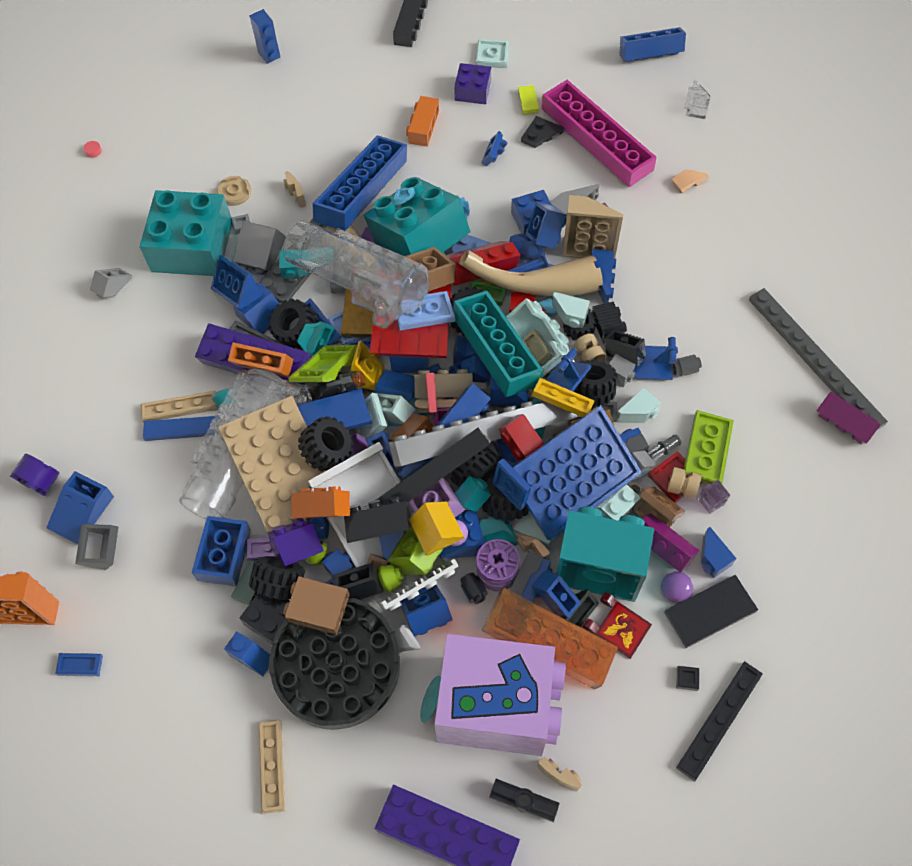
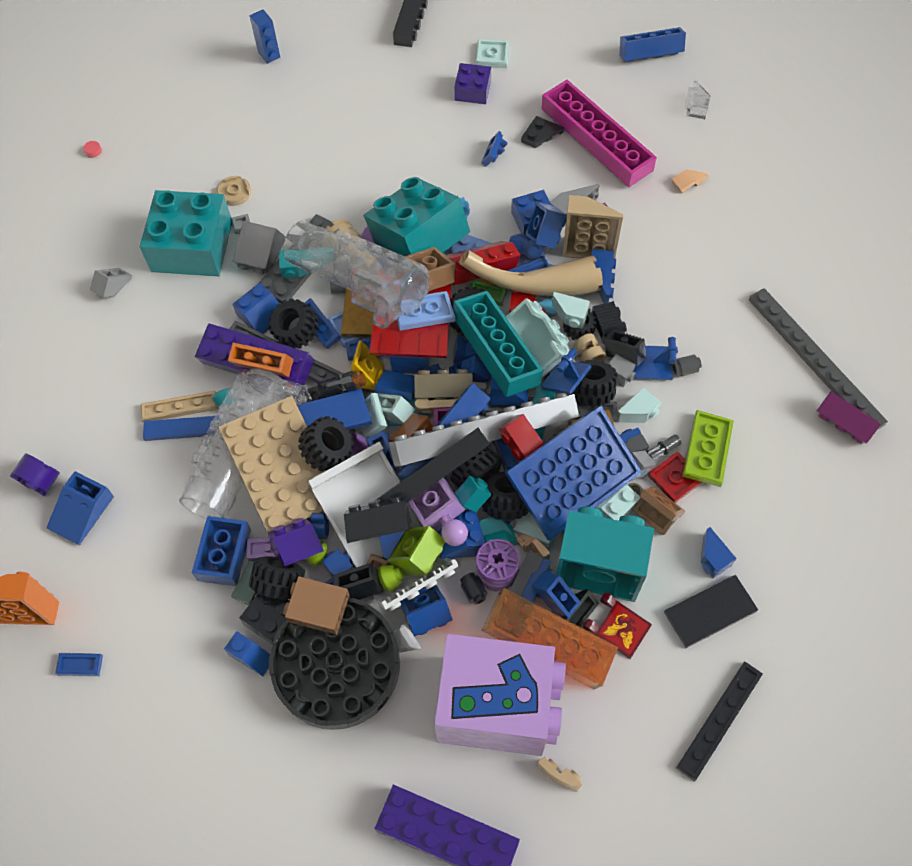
dark grey tile [75,524,119,570] -> none
blue slope [210,255,262,309] -> none
tan tile [259,720,285,814] -> none
tan slope [283,171,306,207] -> none
lime slope [288,345,357,382] -> none
orange brick [292,486,350,518] -> none
teal slope [297,321,335,356] -> none
blue brick [312,135,407,232] -> none
medium azure tile [393,187,415,205] -> none
orange brick [406,96,440,147] -> none
yellow slope [409,502,464,556] -> none
teal sticker [420,676,441,723] -> none
coral tile [426,373,438,412] -> none
black piece [489,778,560,823] -> none
blue tile [493,459,532,510] -> none
neon yellow tile [518,85,539,115] -> none
tan tile [522,329,552,366] -> none
yellow plate [532,378,594,417] -> none
magenta brick [643,513,700,573] -> none
medium lavender hair [661,571,693,603] -> none
tan wheel [667,467,702,499] -> none
black tile [676,666,699,691] -> none
clear purple brick [698,480,730,514] -> none

